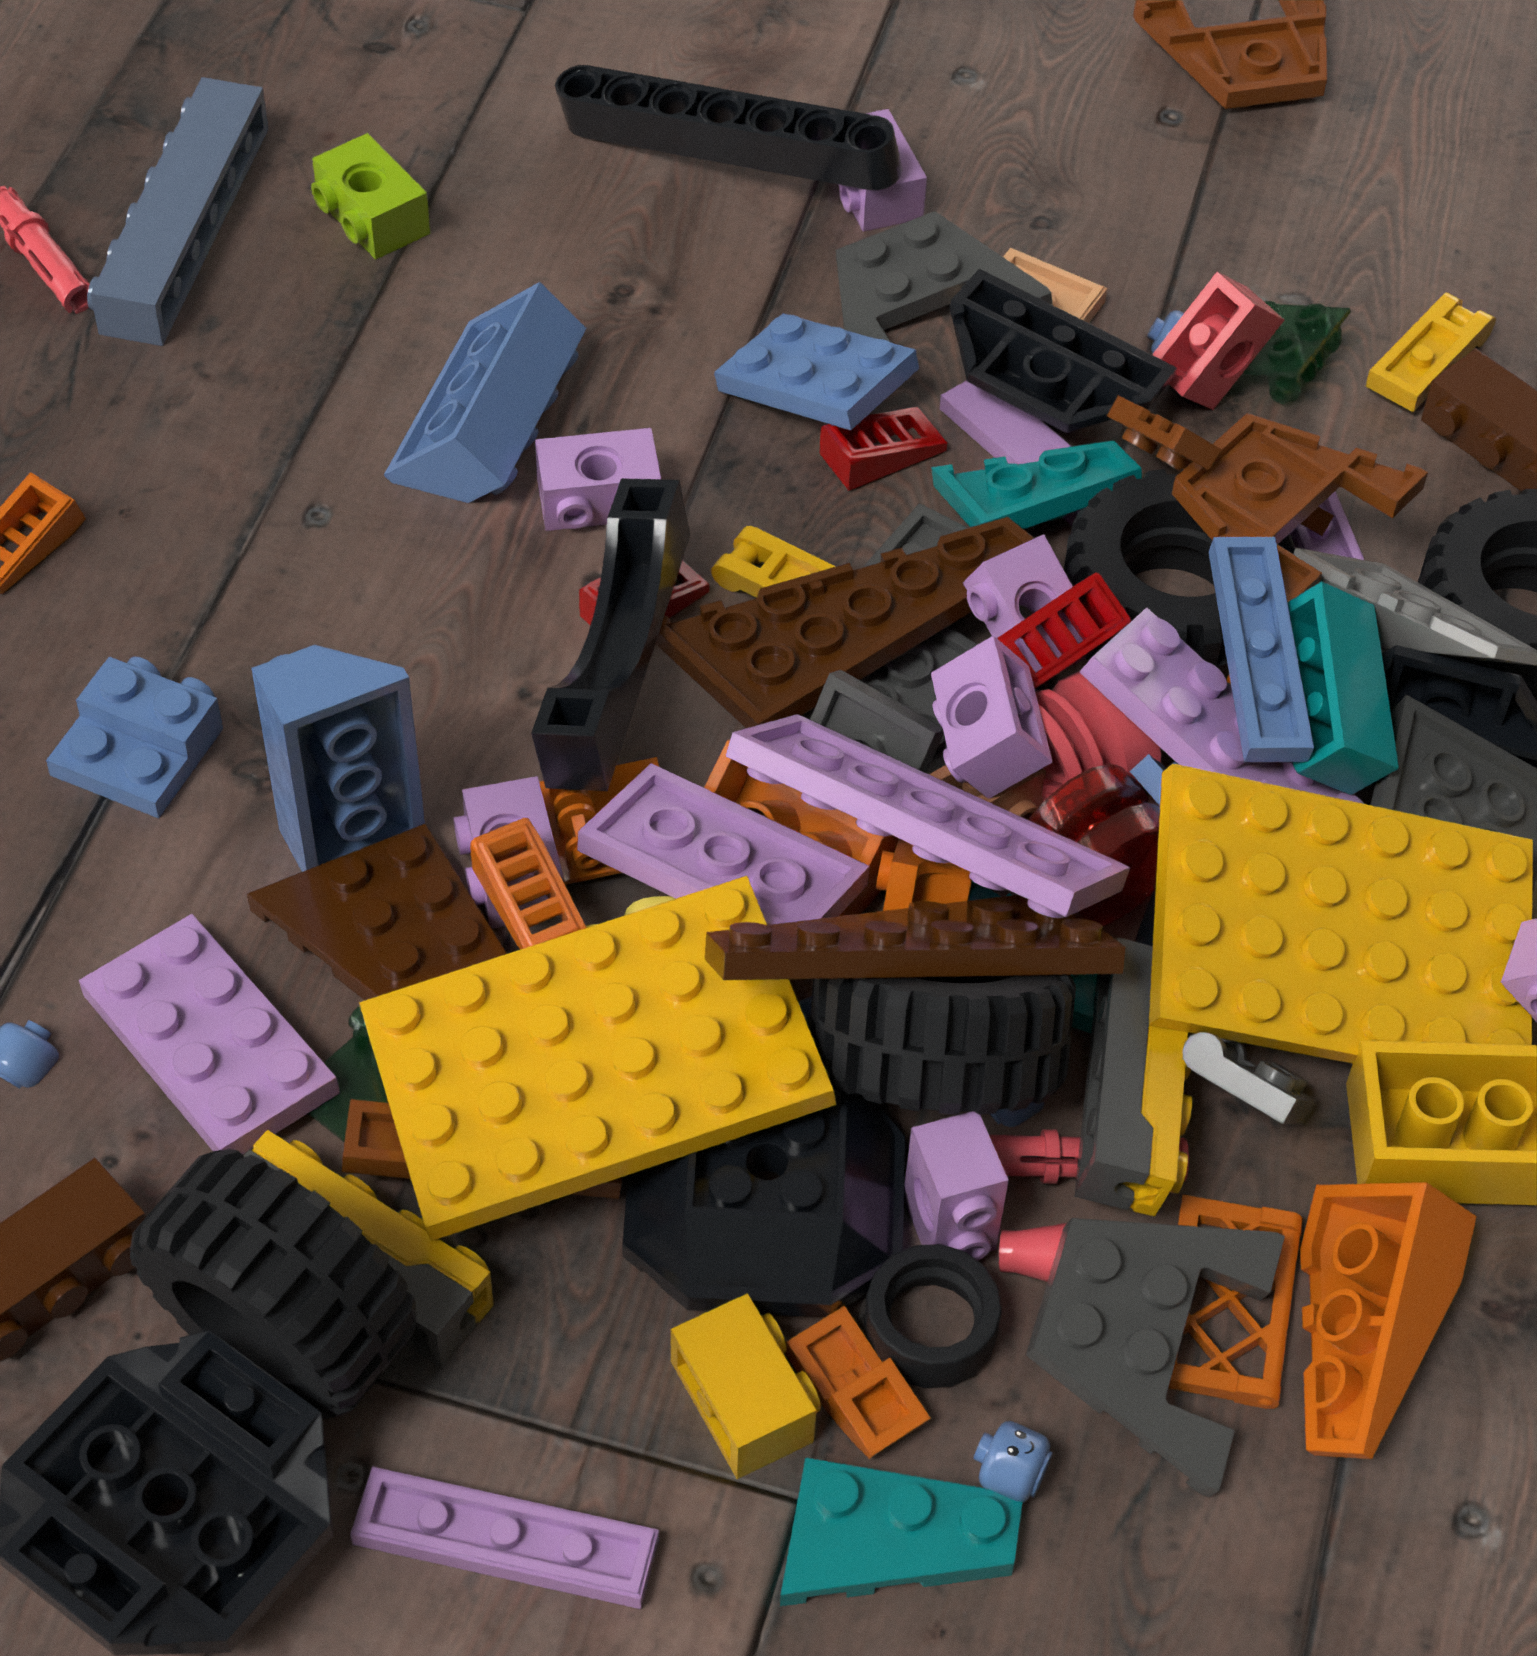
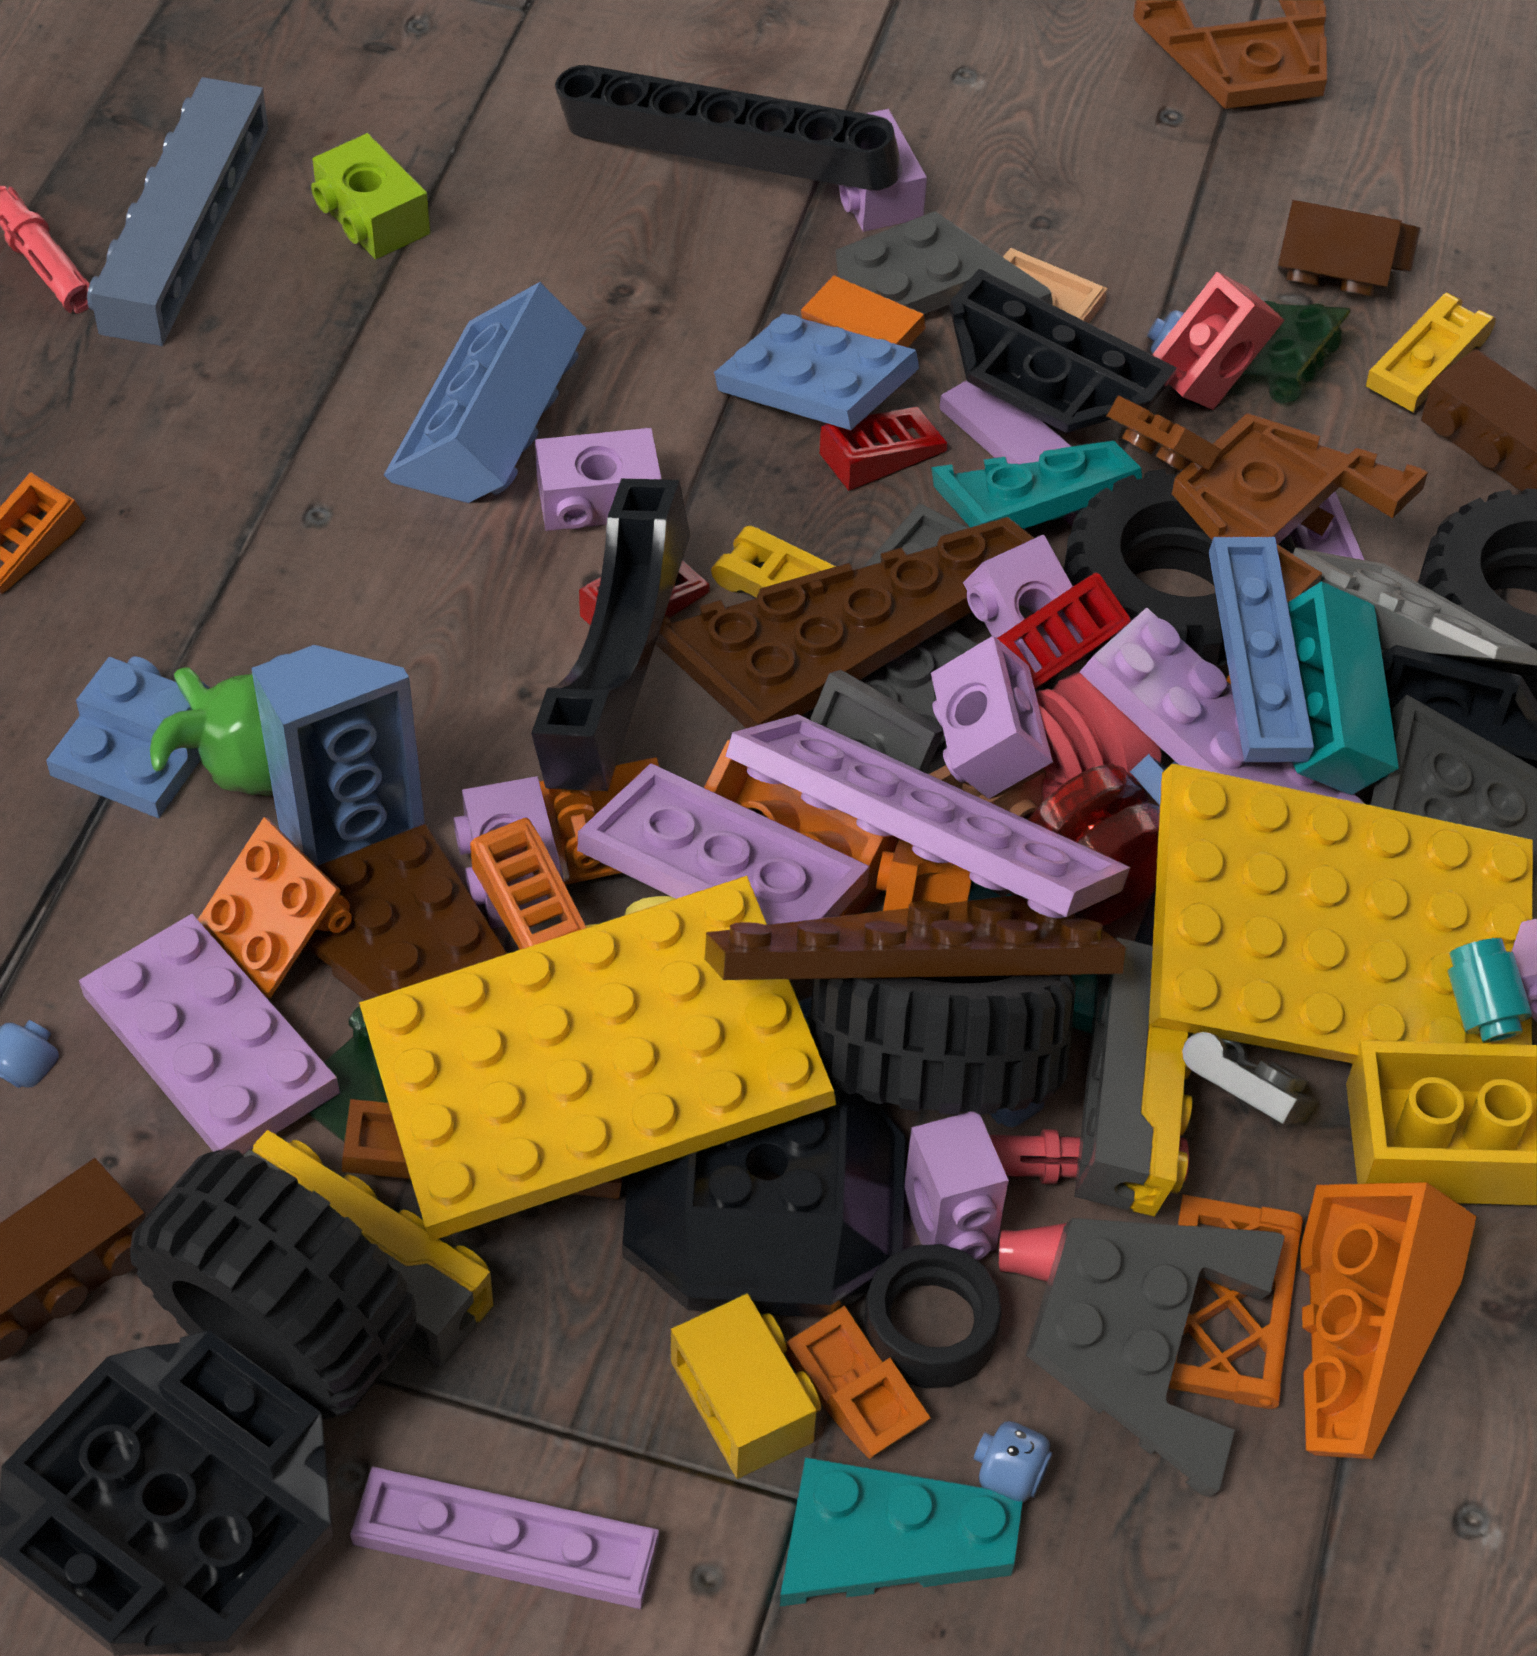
none -> bright green piece [150,667,273,797]
none -> orange hinge [198,817,352,998]
none -> orange tile [801,275,926,347]
none -> reddish brown hinge [1277,200,1421,297]
none -> teal brick [1447,938,1532,1043]

